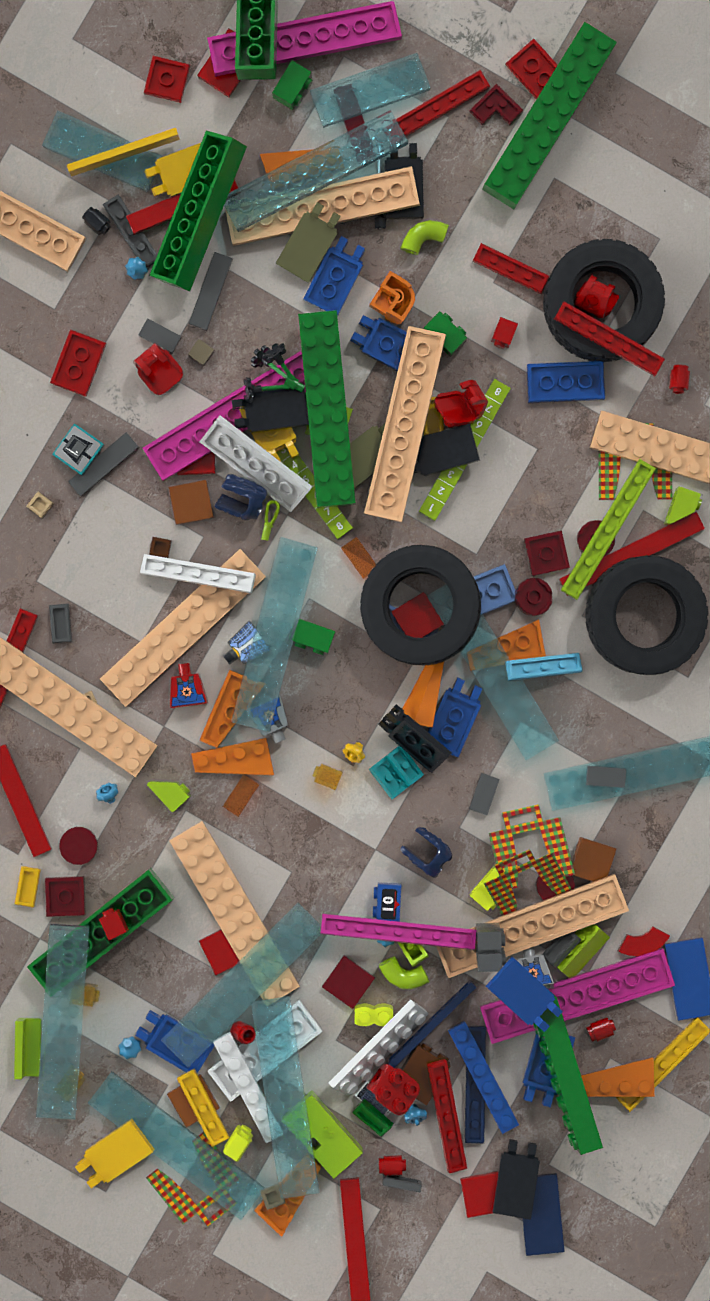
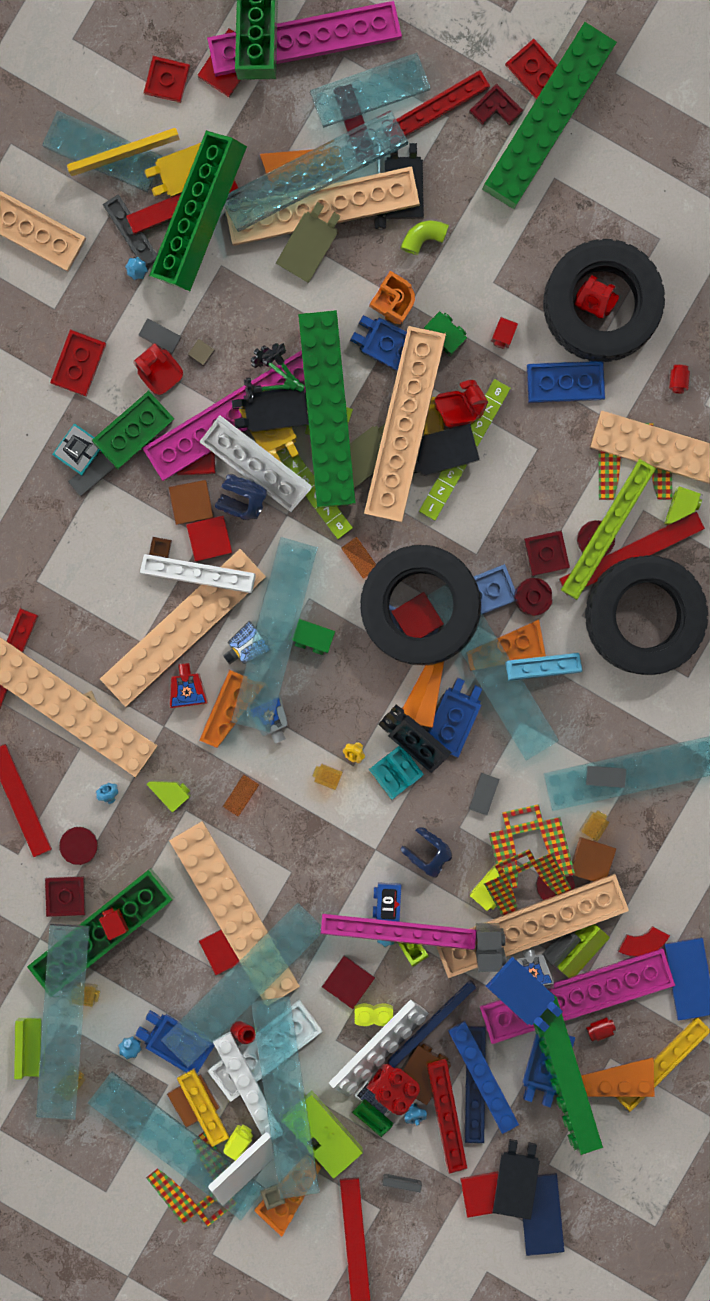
yellow tile [15,866,41,908] -> none
tan tile [26,492,54,518] -> none
dark grey tile [49,604,72,644] -> none
yellow tile [75,1119,155,1188] -> none
black brick [82,207,111,235] -> none
dark grey tile [189,252,233,331] -> none
orange wing [191,738,274,775] -> none
lime piece [261,500,280,541] -> none
green brick [272,60,313,110] -> none
blue tile [303,236,365,317] -> none
lime cylinder [378,956,430,989] -> none
red brick [379,1155,406,1176] -> none
red tile [472,243,550,294] -> none
red tile [554,302,665,377] -> none
none -> green plate [92,390,174,470]
none -> red tile [186,516,233,562]
none -> white tile [208,1132,280,1206]
none -> clear yellow brick [579,810,610,842]

